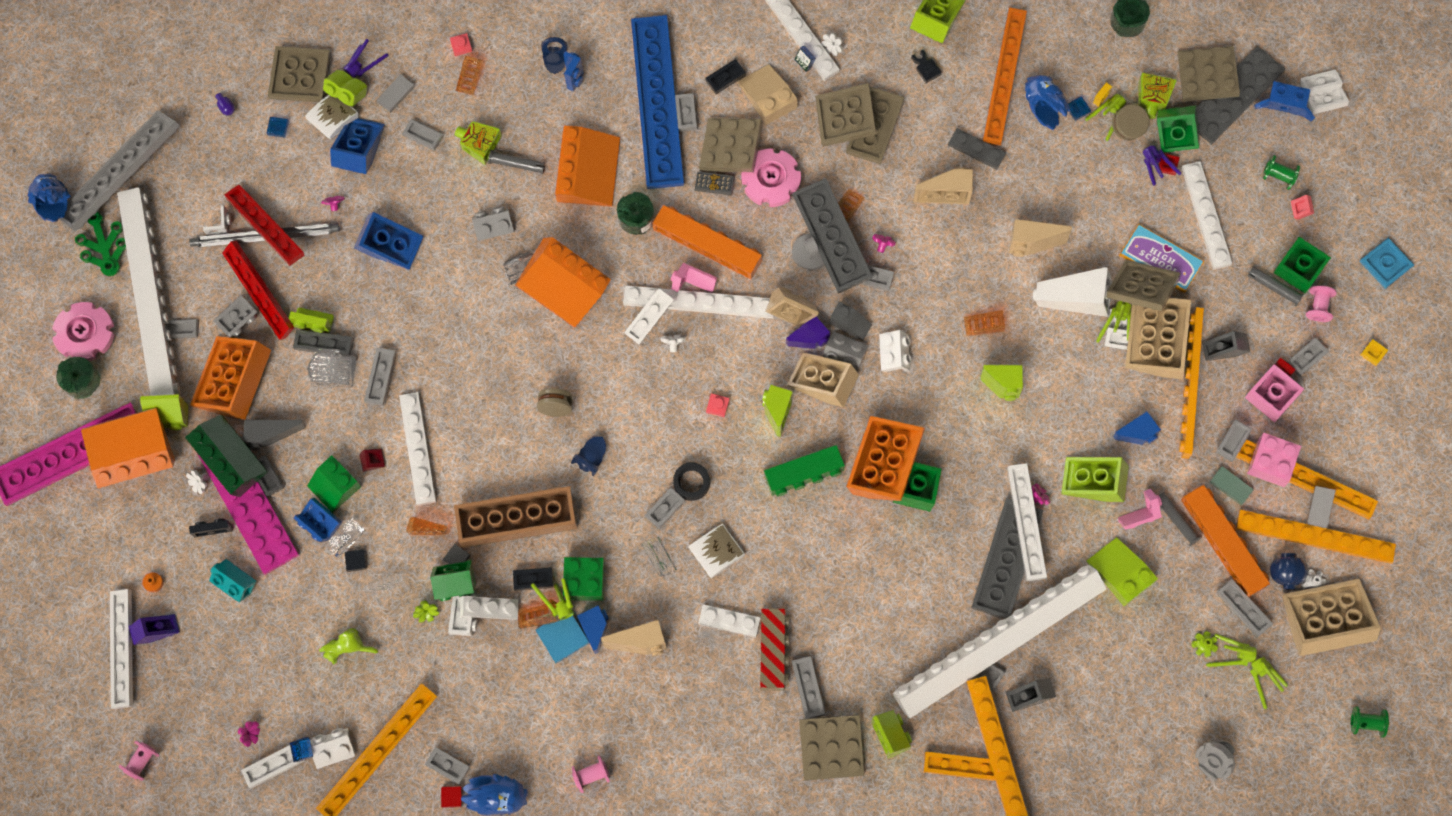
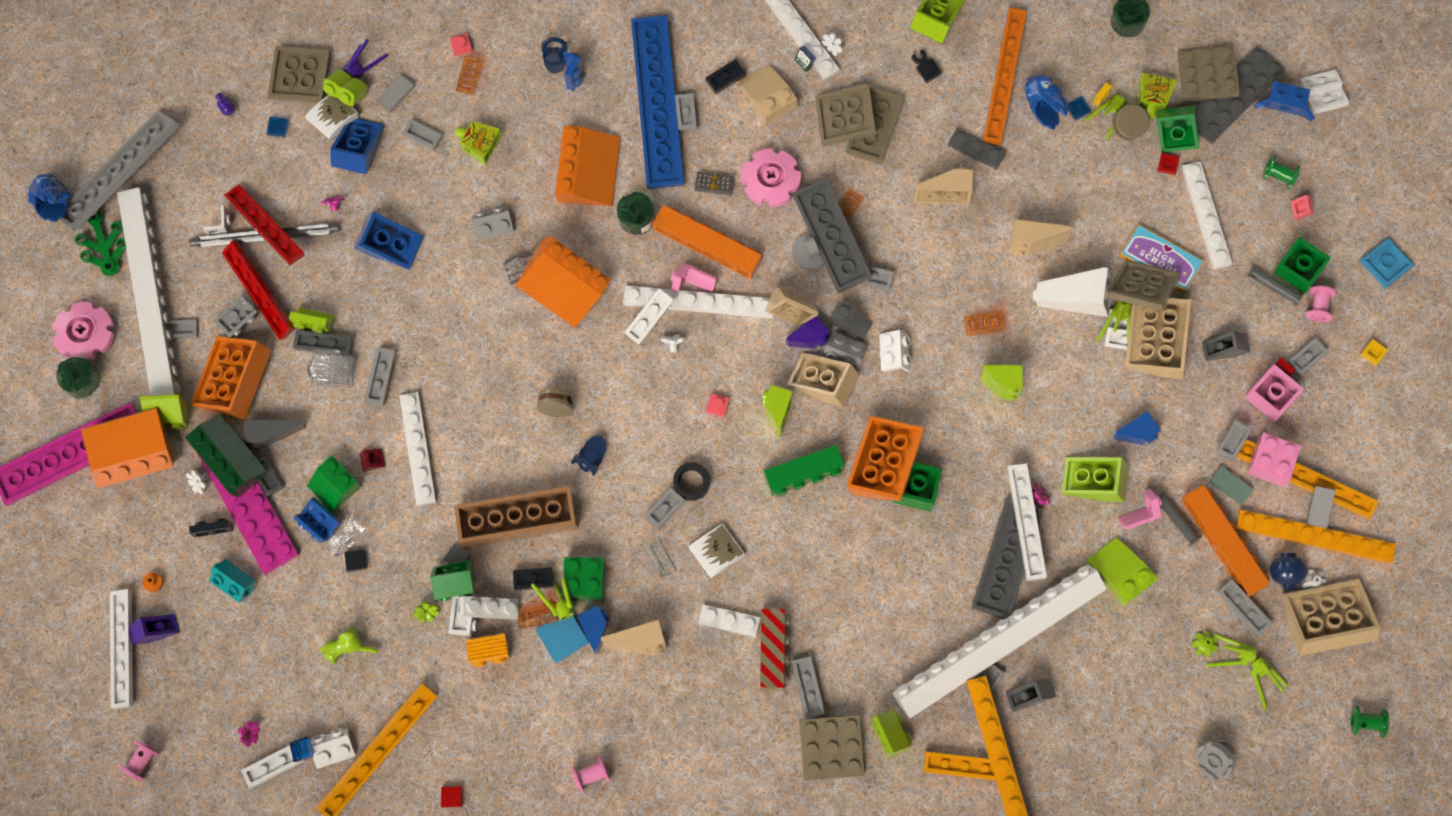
clear orange slope [406,517,450,535] -> none
light grey plate [425,747,470,785] -> none
blue head [461,774,528,816] -> none
dark grey pin [488,150,546,174] -> none
dark tan plate [699,118,763,172] -> none
dark pink plant [872,234,896,253] -> none
dark purple plant [1143,145,1182,186] -> none
light orange plate [1179,307,1204,459] -> none
none -> light orange brick [466,633,510,668]

